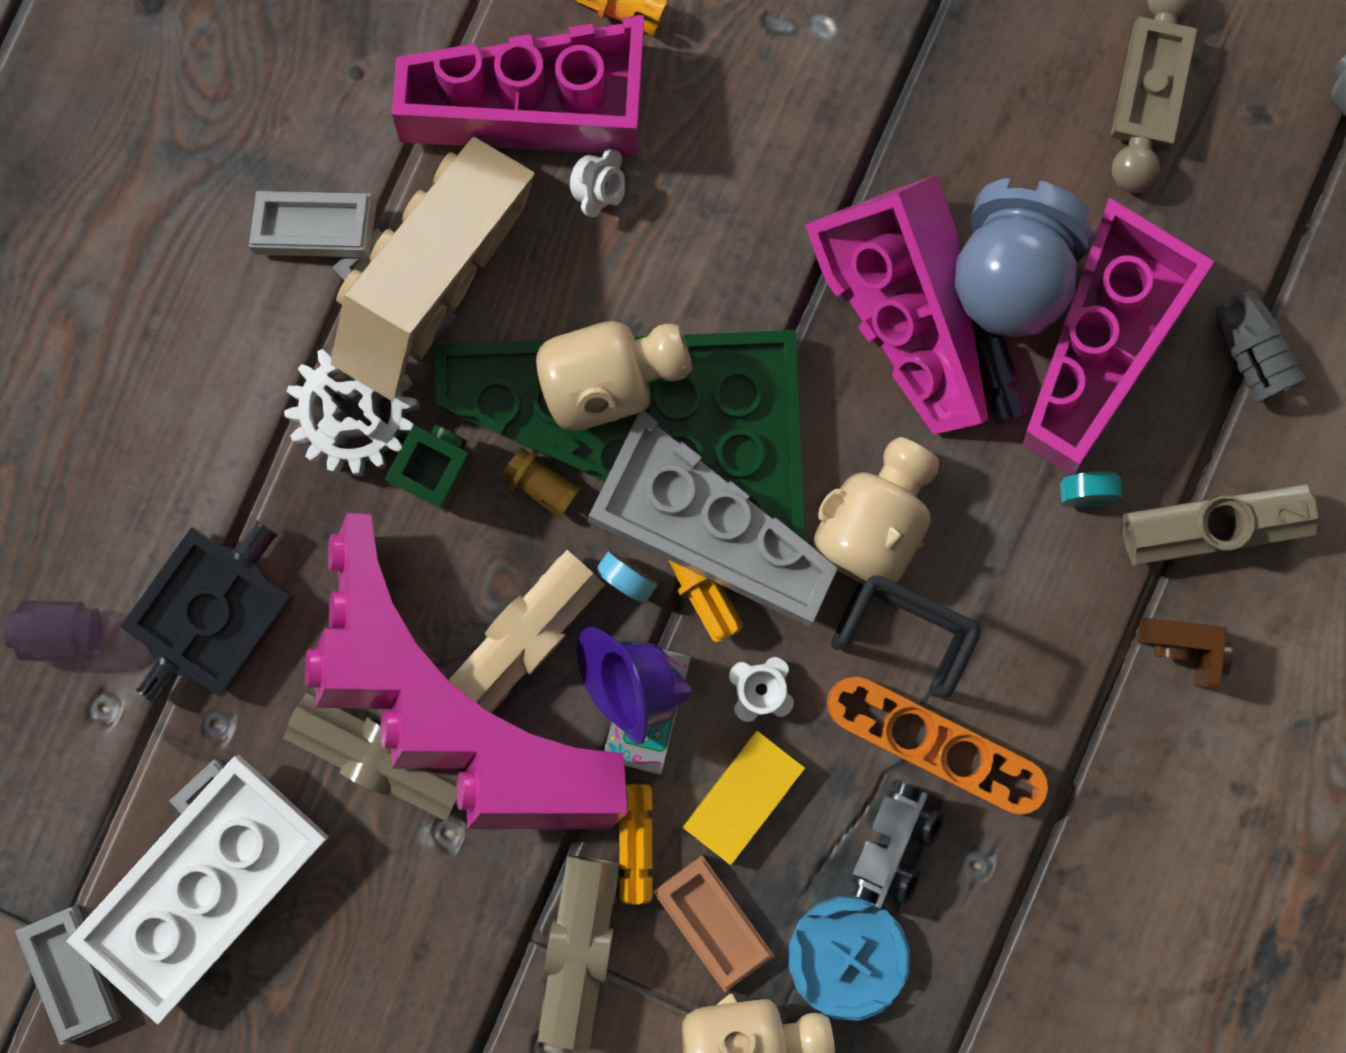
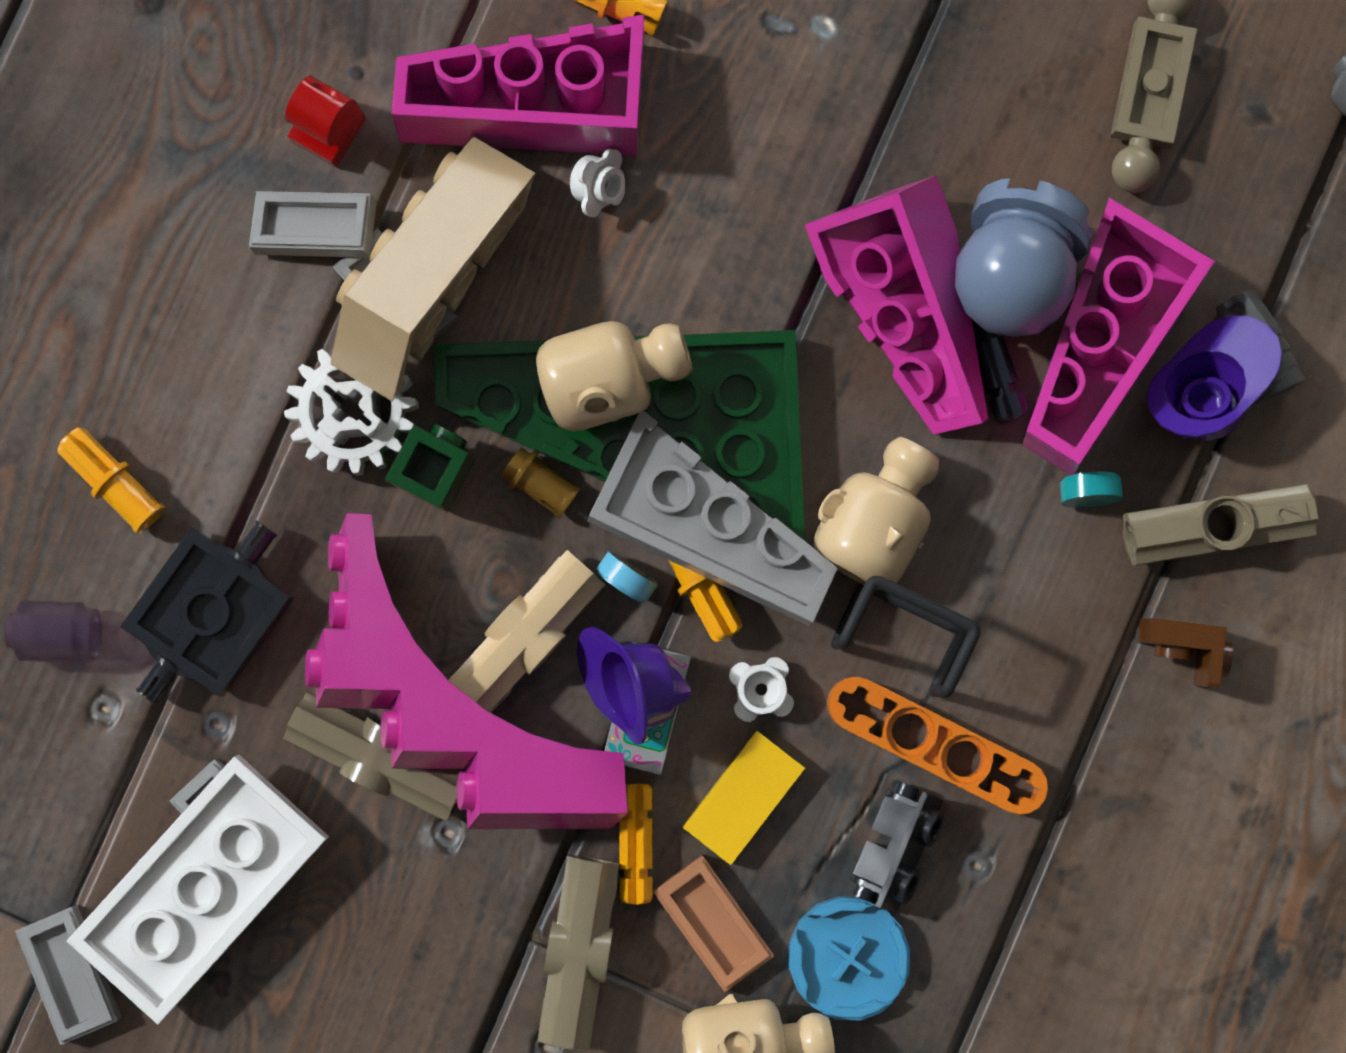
none -> light orange axle [57,427,166,534]
none -> red leg [285,75,366,168]
none -> dark purple piece [1147,315,1283,441]

